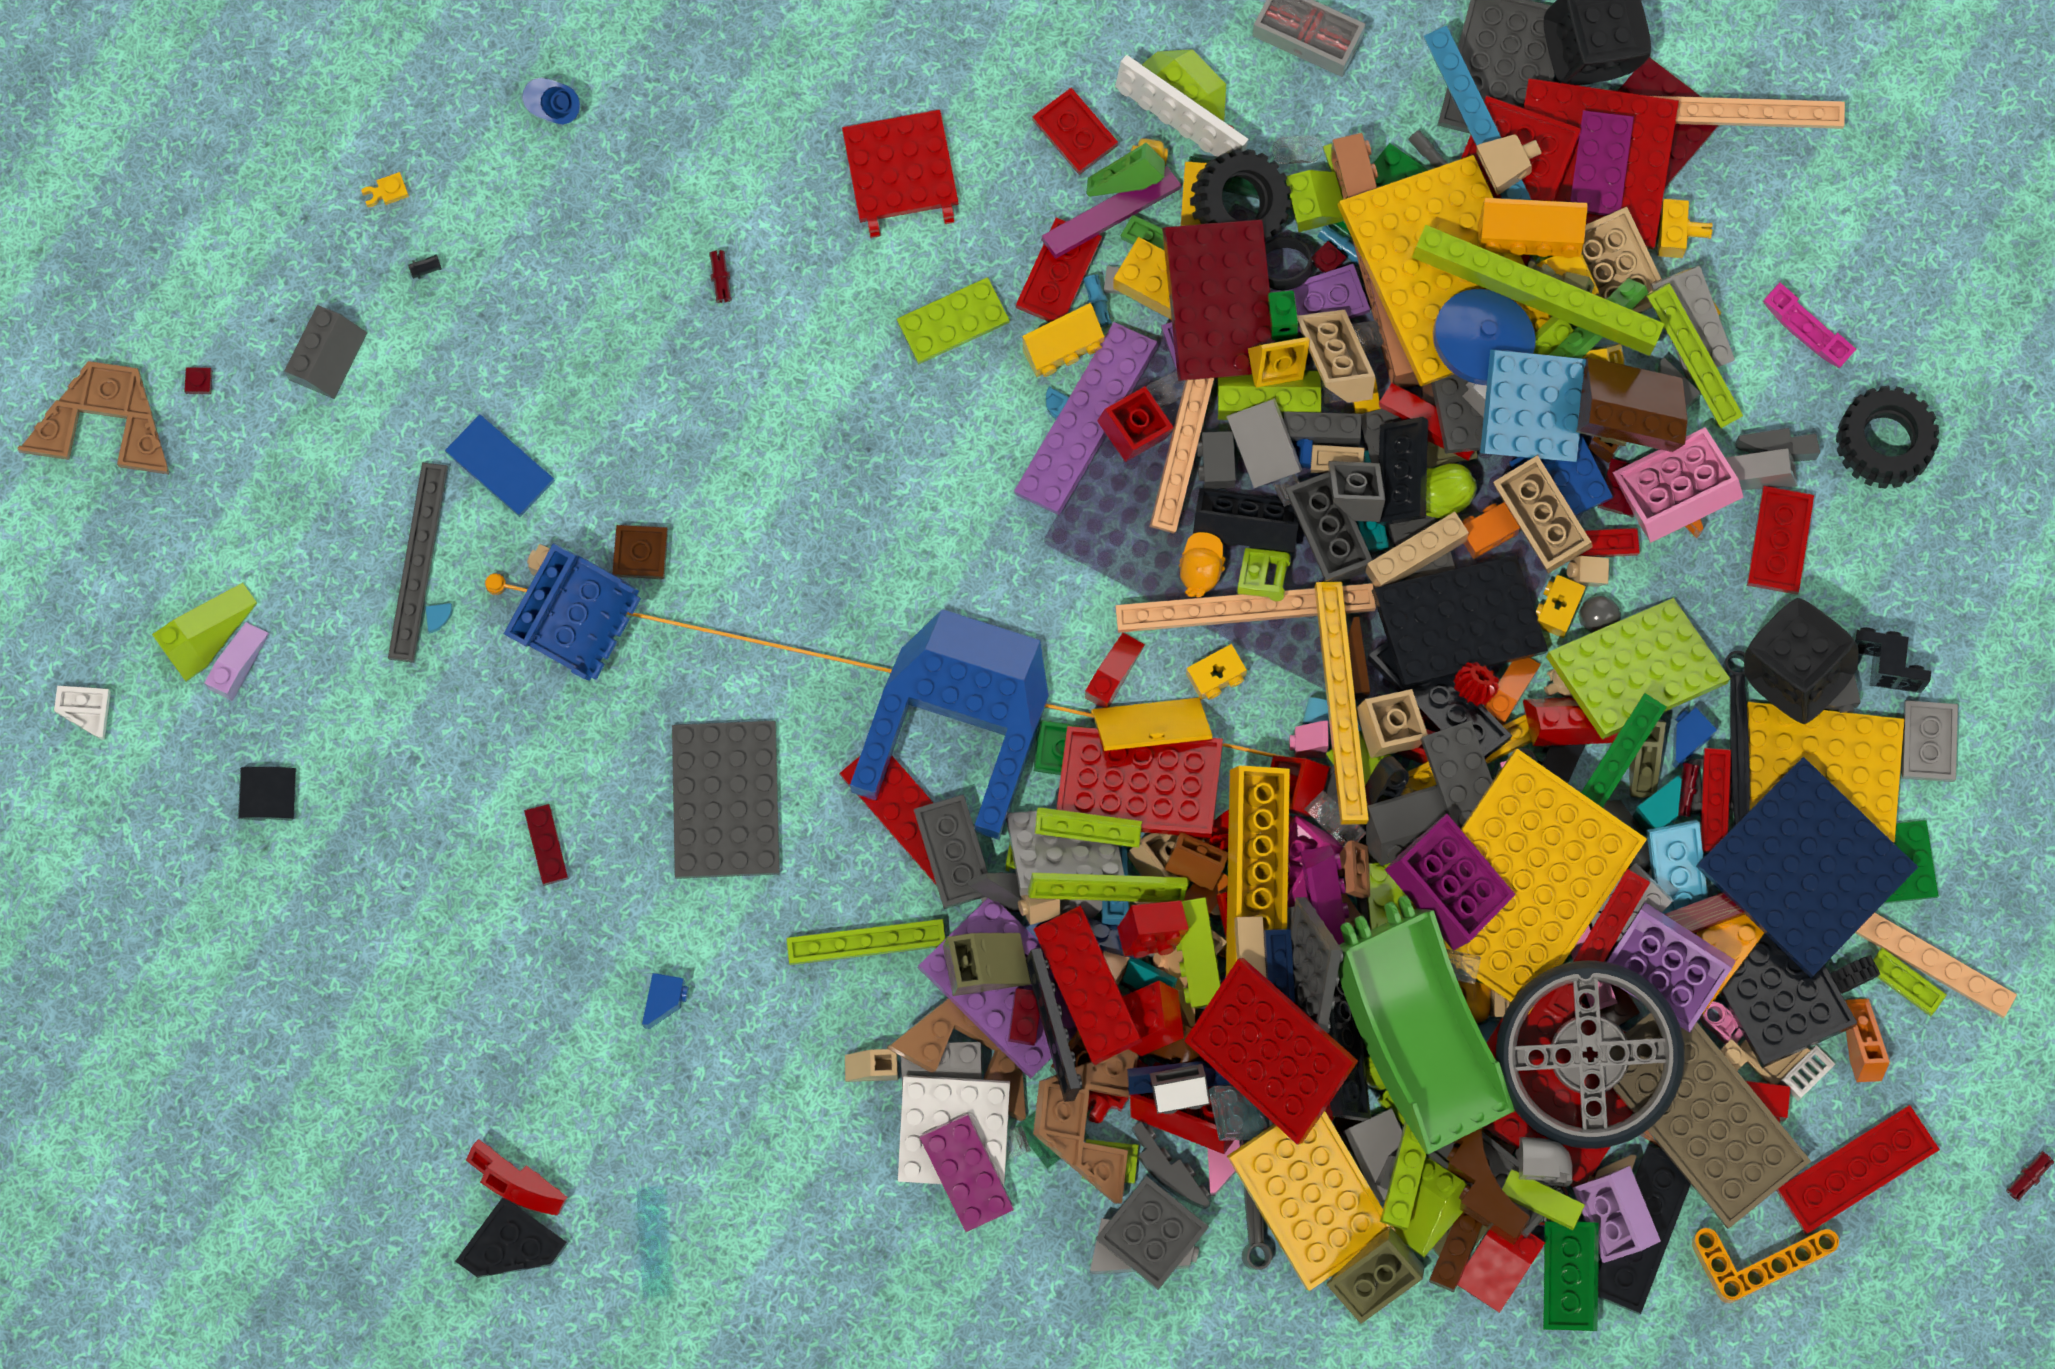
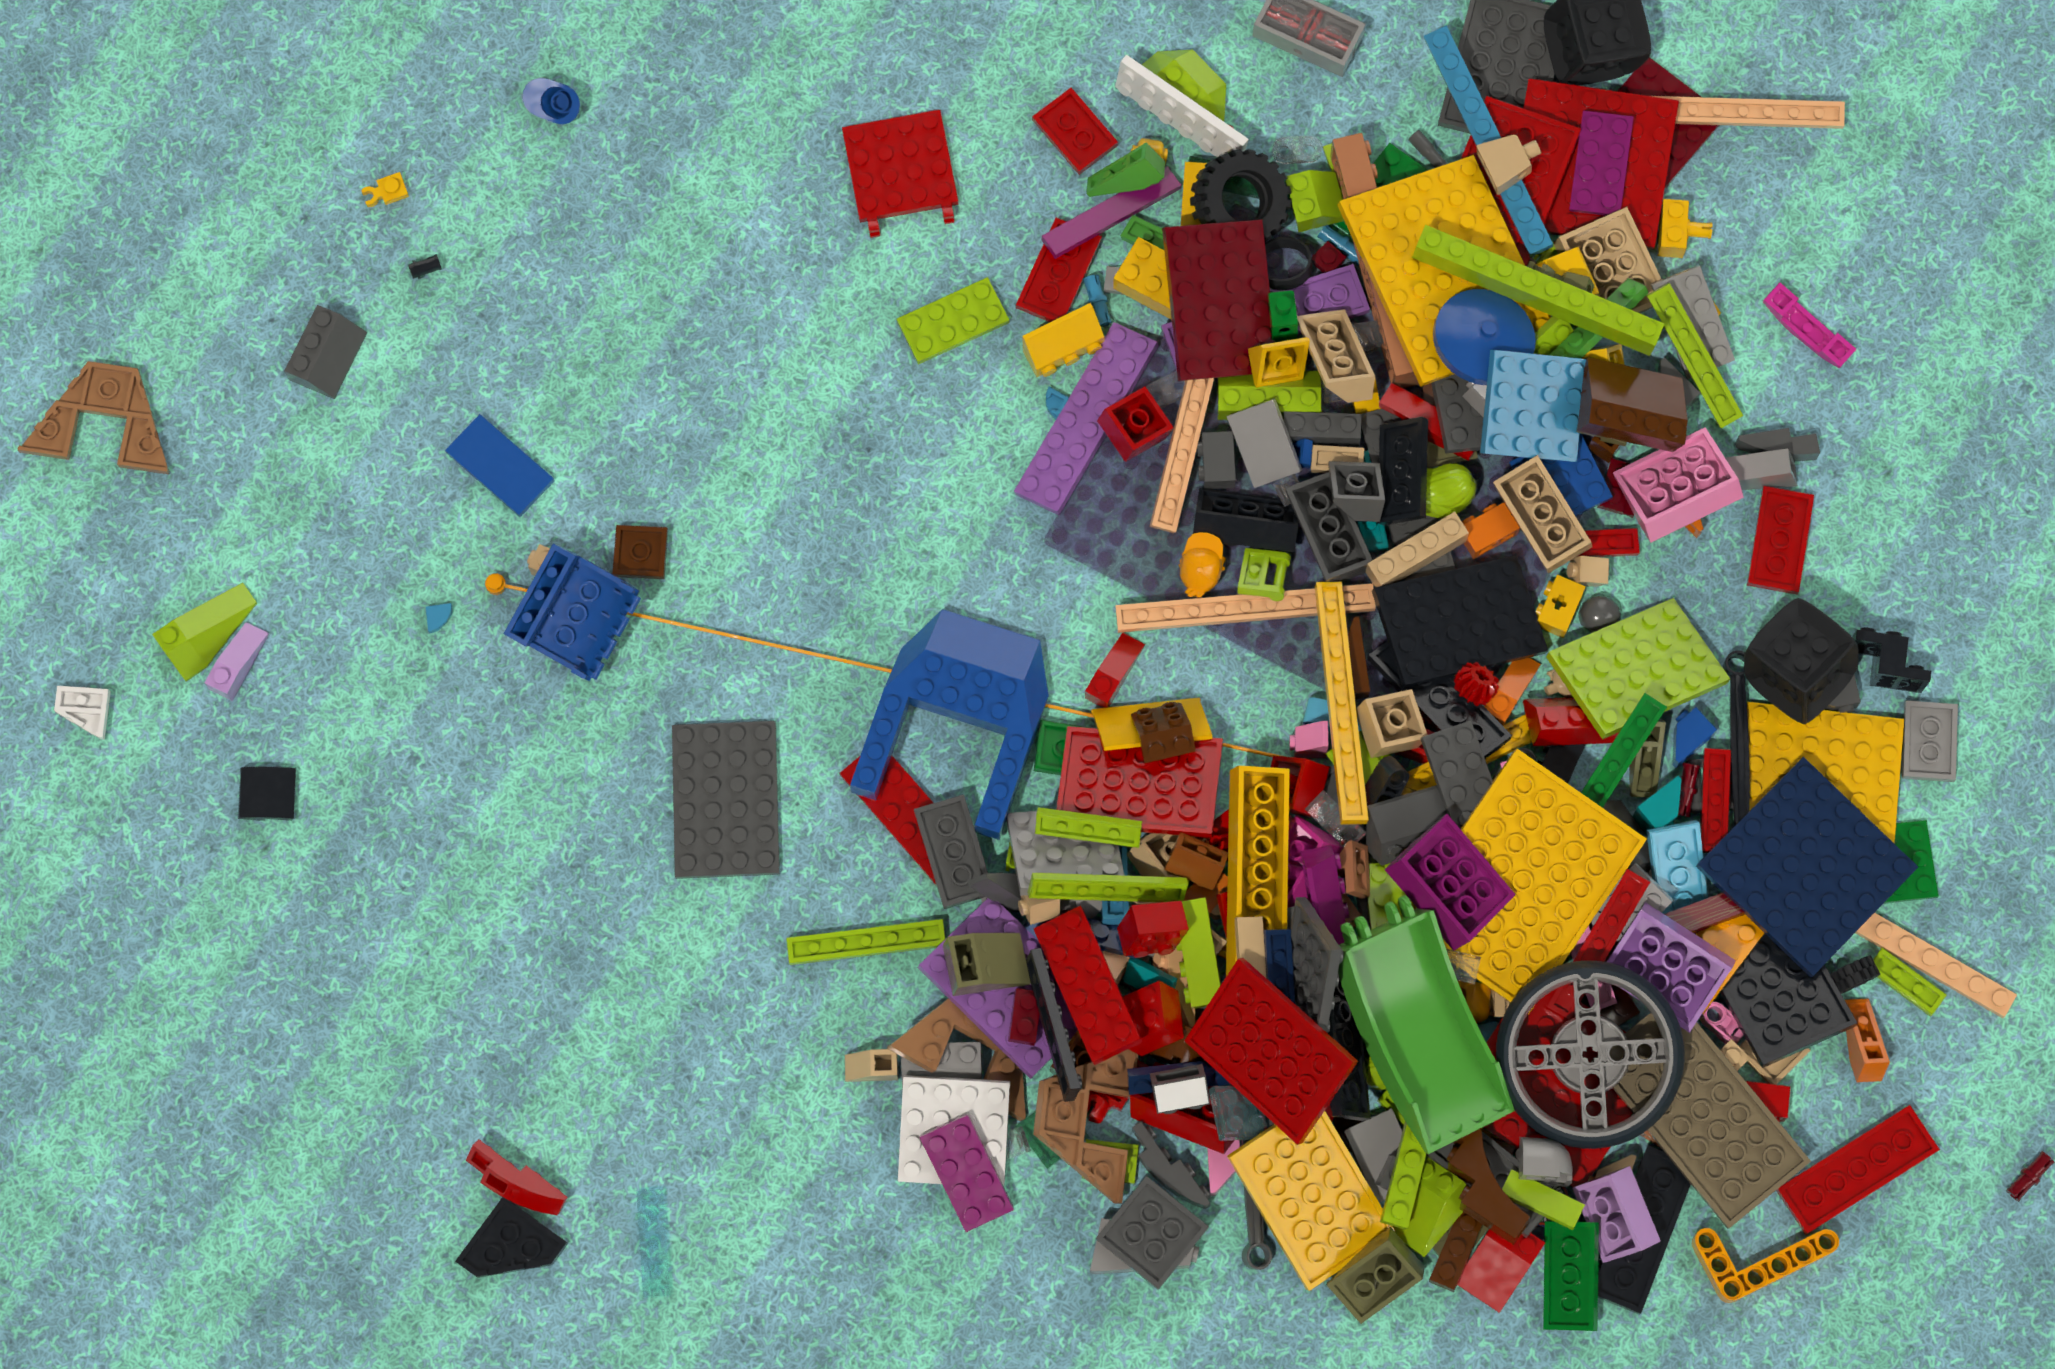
dark red plate [184,367,213,394] -> none
dark grey tile [388,462,448,663] -> none
dark red plate [524,804,569,886] -> none
blue slope [642,973,689,1029] -> none
dark red pin [709,250,732,303] -> none
yellow brick [1186,644,1247,700] -> none
light orange slope [1477,198,1587,258] -> none
white slope [1779,1045,1835,1101] -> none
black tyre [1836,386,1939,489] -> none
none -> reddish brown bracket [1131,702,1196,763]

